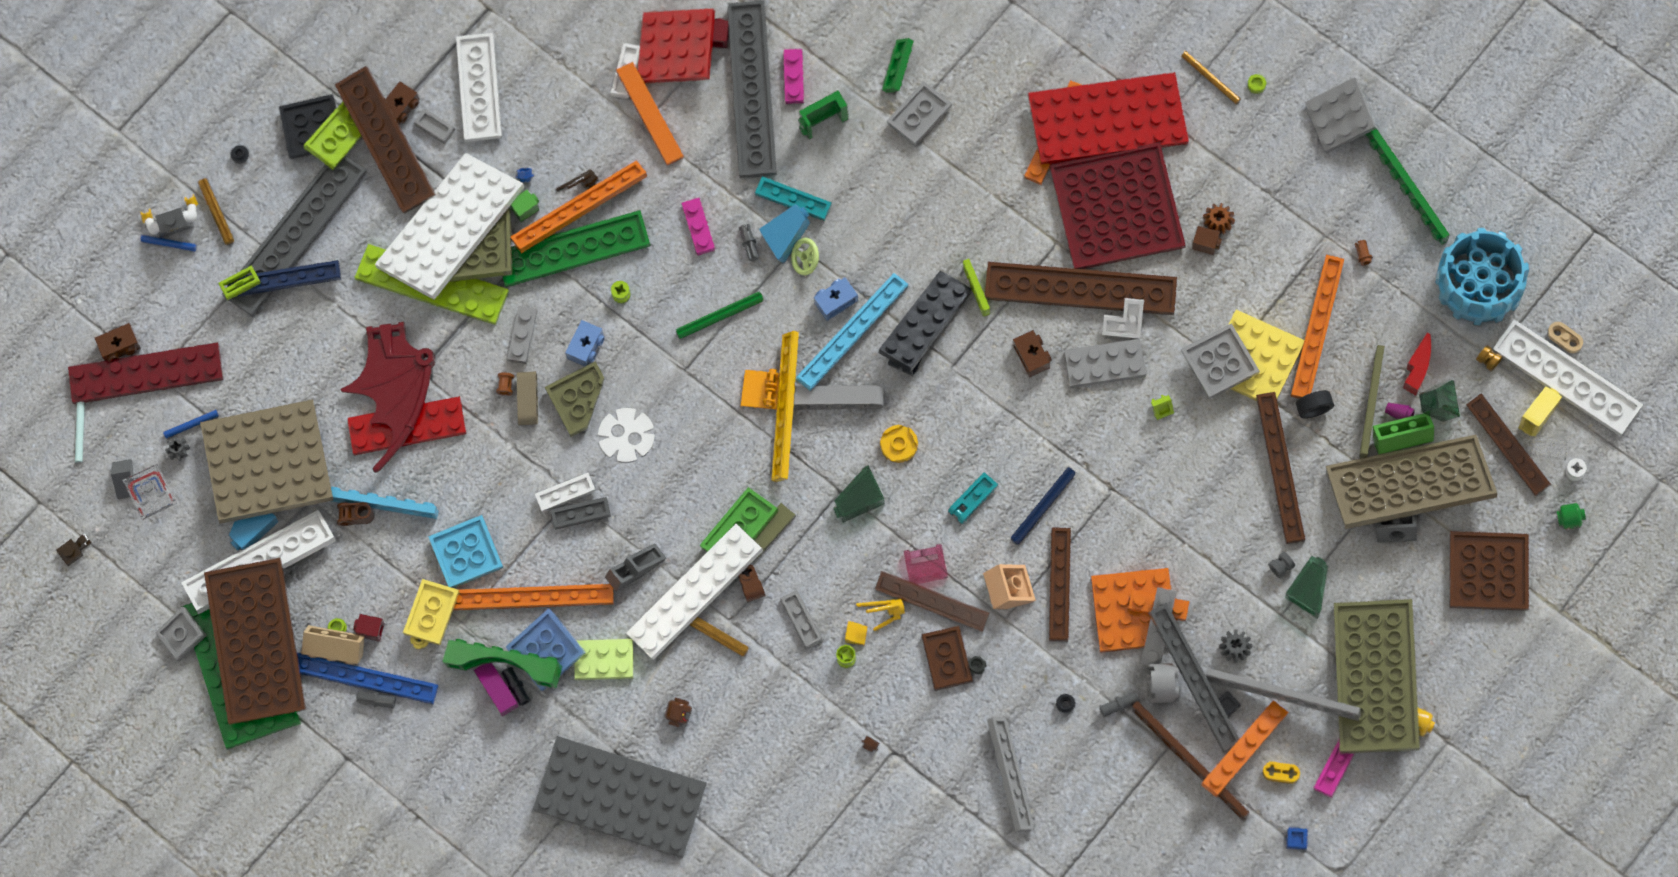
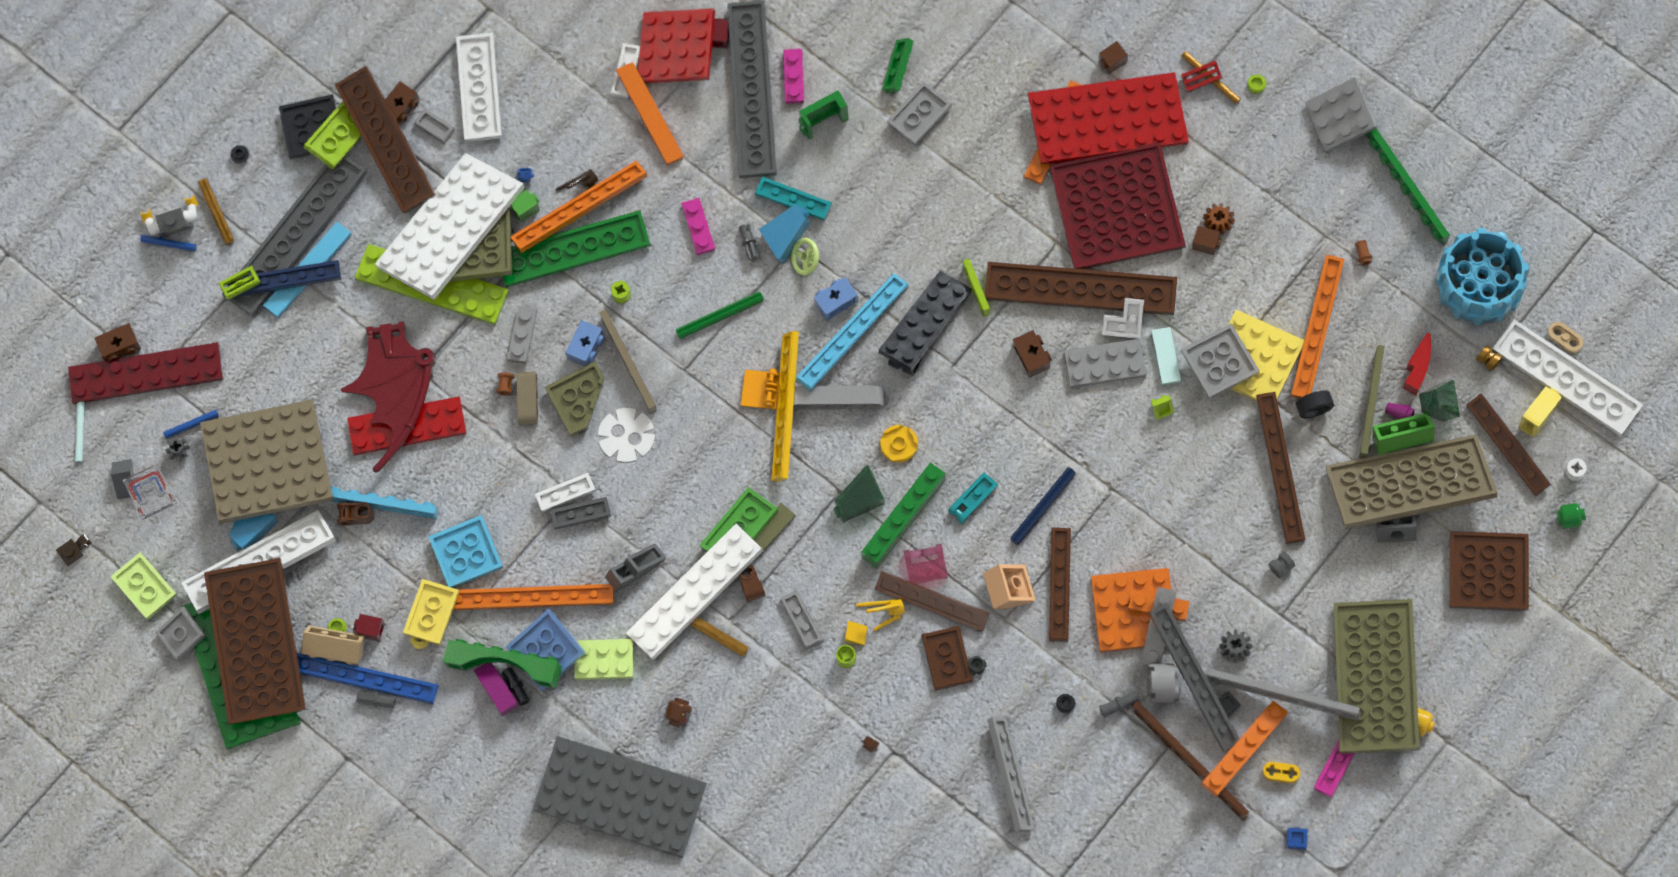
clear green slope [1285,556,1328,619] -> none
none -> yellowish green plate [110,552,177,620]
none -> medium azure tile [263,222,352,318]
none -> dark tan tile [599,310,657,414]
none -> green brick [861,462,946,569]
none -> reddish brown brick [1098,41,1128,74]
none -> light aqua tile [1151,327,1181,386]
none -> red tile [1181,60,1223,92]

